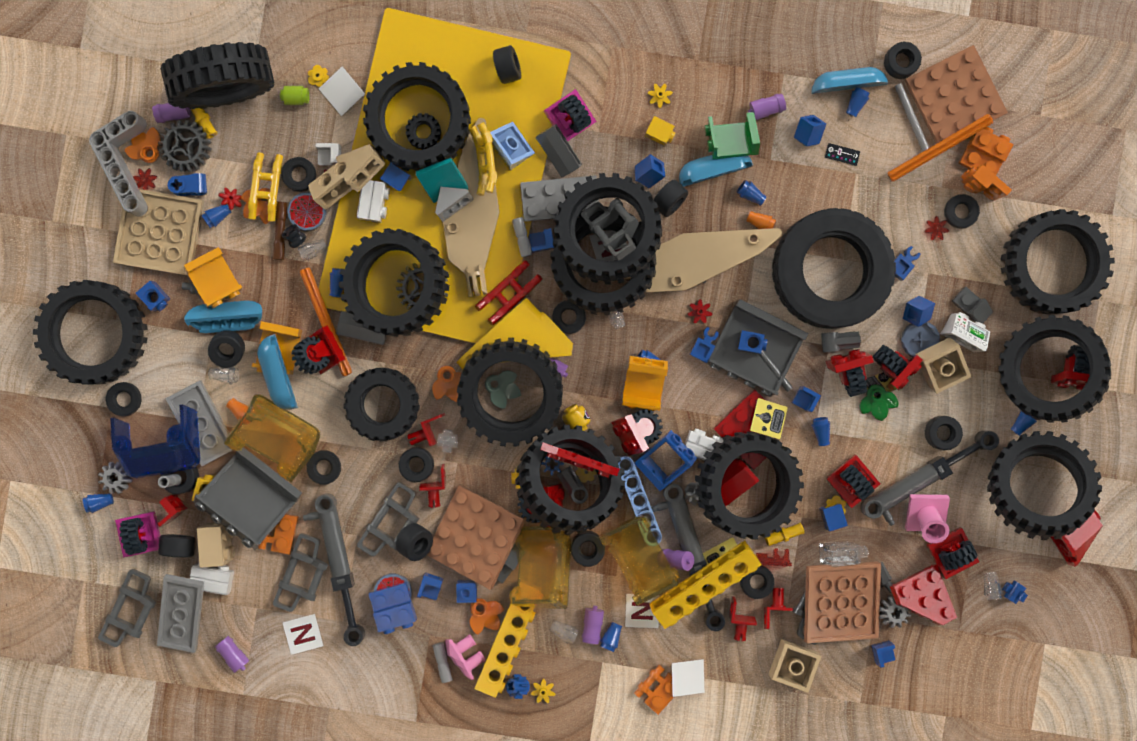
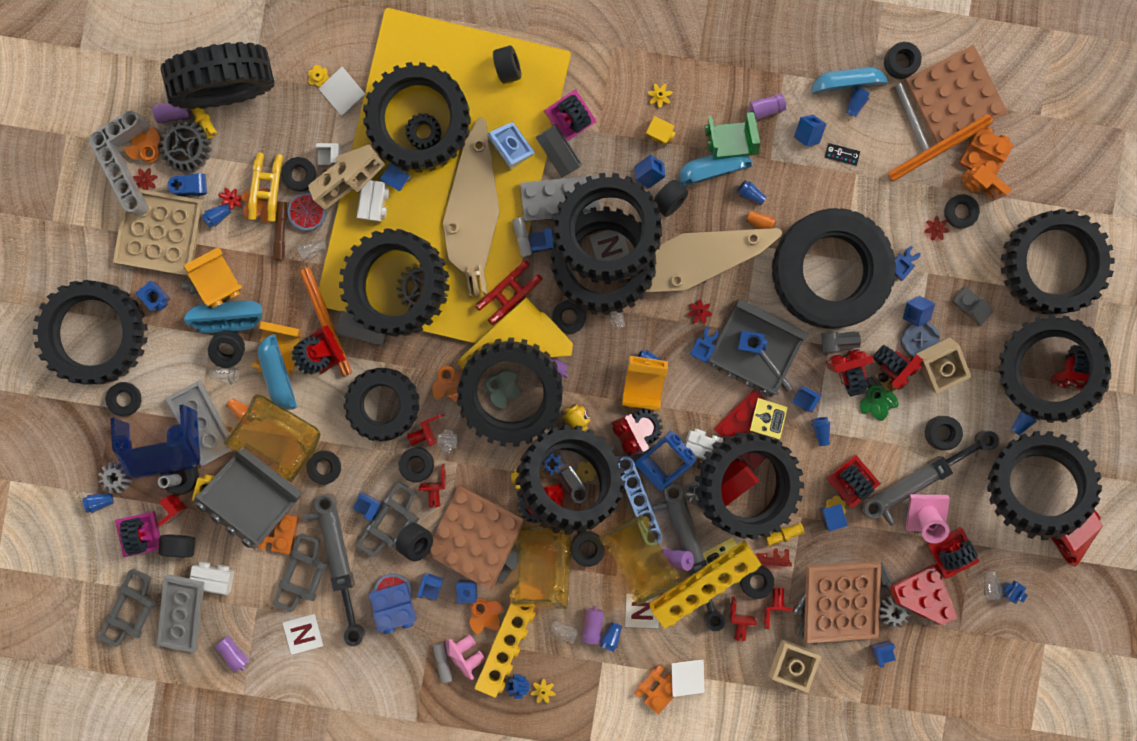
tan brick [197,523,235,568] -> none
lime brick [280,86,310,105] -> none
black wheel [282,224,307,248] -> none
blue cone [330,268,344,297] -> none
teal tile [416,158,468,203] -> none
light grey slope [435,187,474,222] -> none
yellow piece [468,122,497,196] -> none
red plate [540,442,620,478] -> none
dark grey bar [581,198,639,261] -> none
clear torso [819,542,868,567] -> none
white slope [940,312,990,352] -> none
none -> blue panel [353,492,382,521]

